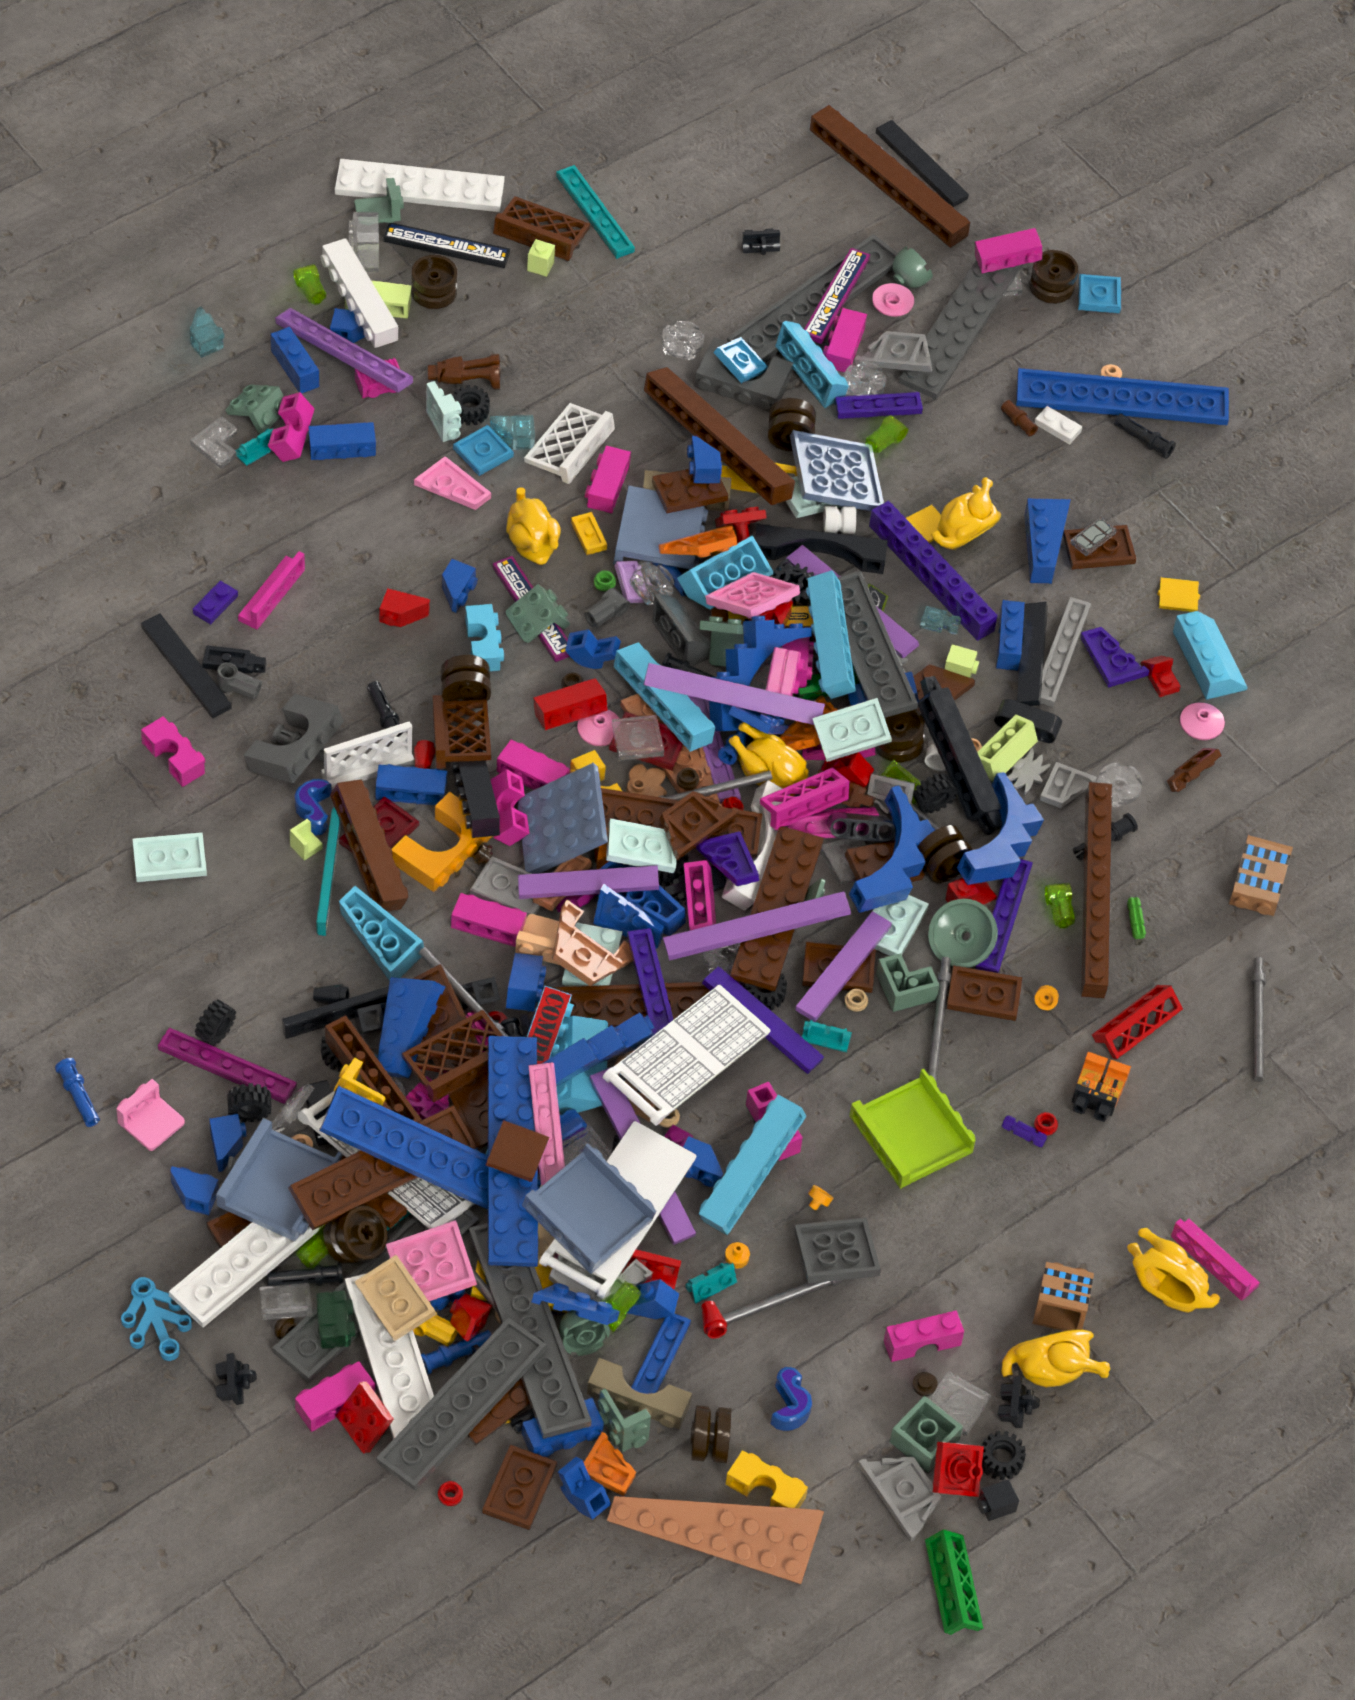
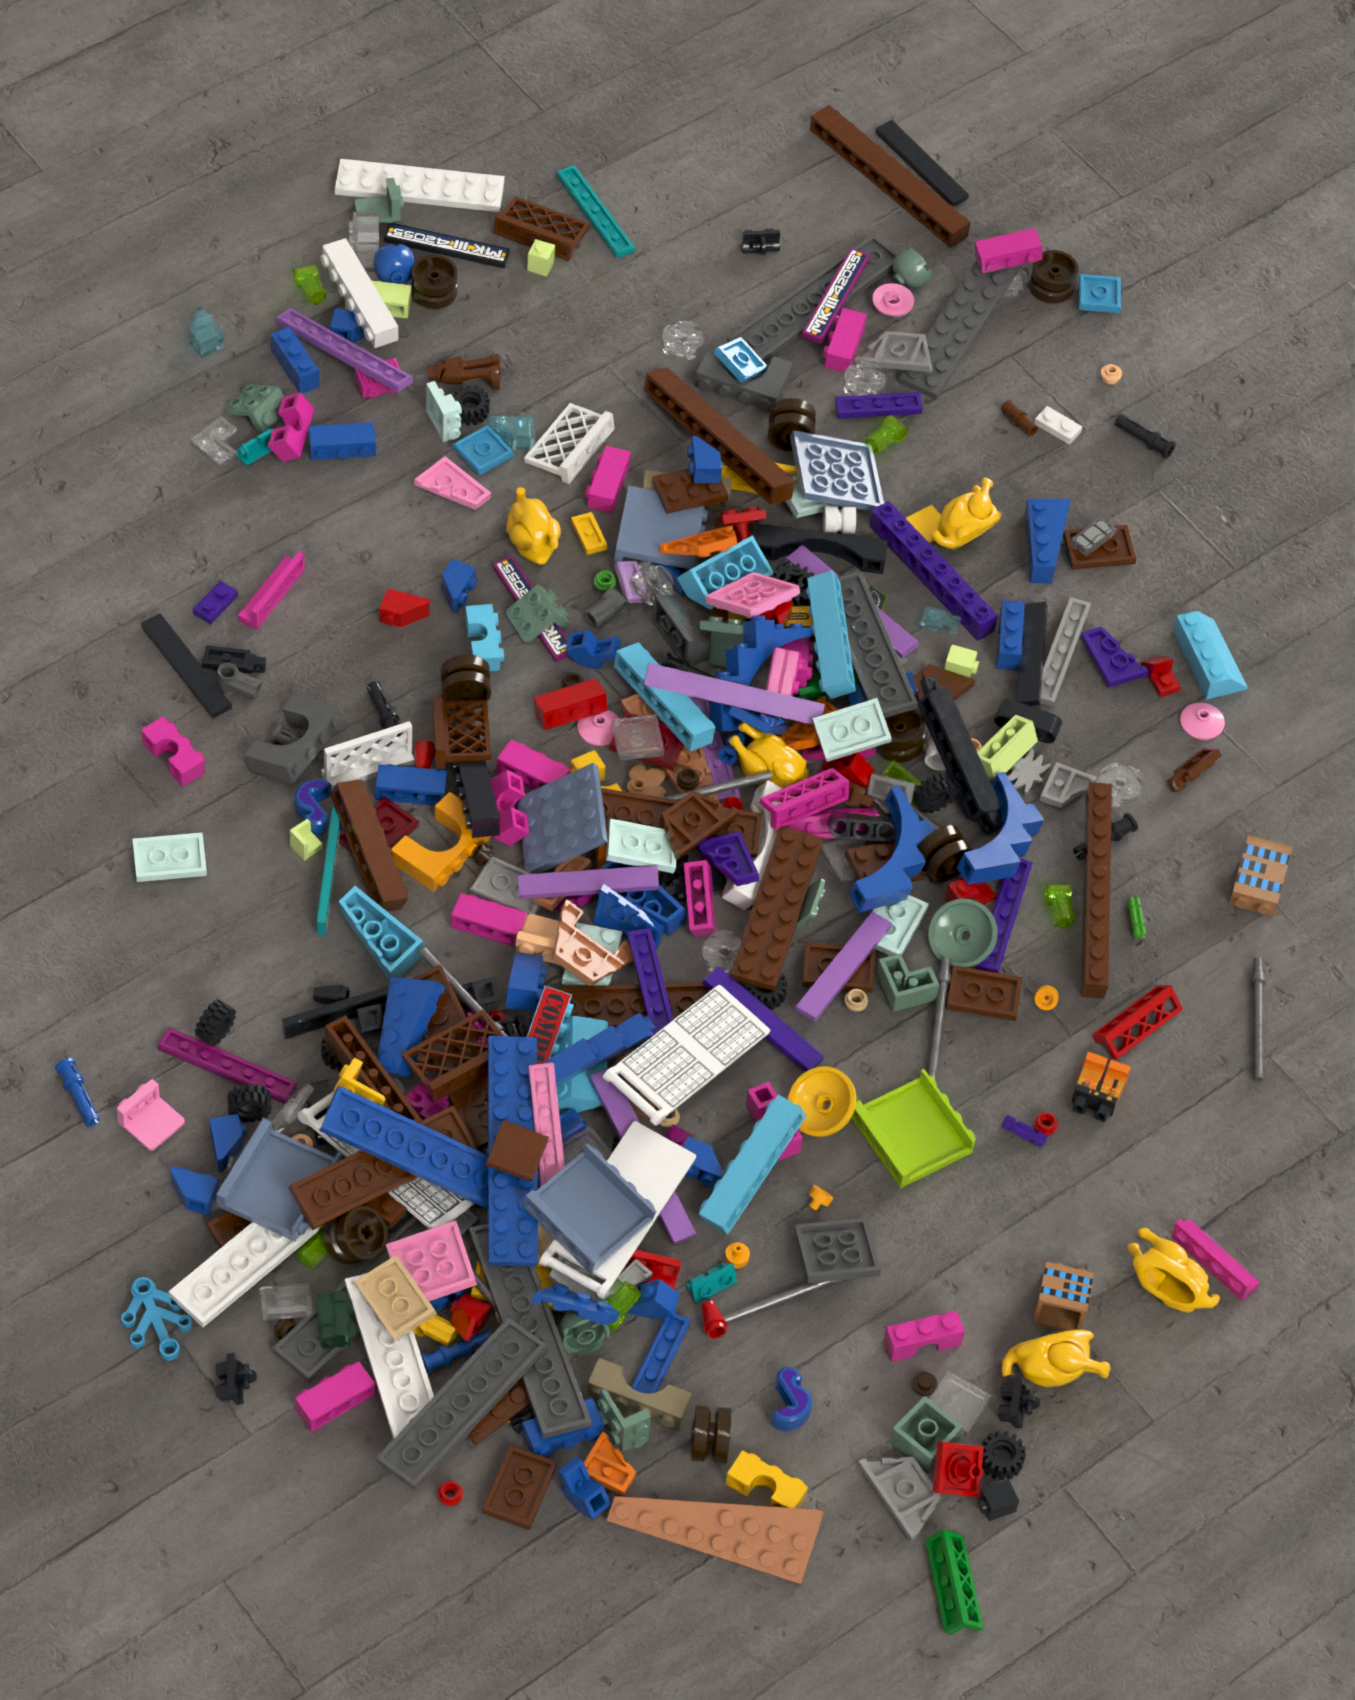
black pin [268,1262,343,1288] -> none
red plate [336,1381,394,1454] -> none
medium lavender tile [663,891,851,961] -> none
medium azure slope [775,321,849,408] -> none
teal hinge [802,1020,852,1053] -> none
blue plate [1016,368,1229,425] -> none
yellow piece [1157,577,1200,612] -> none
none -> blue cylinder [373,244,415,284]
none -> yellow dish [788,1066,856,1137]

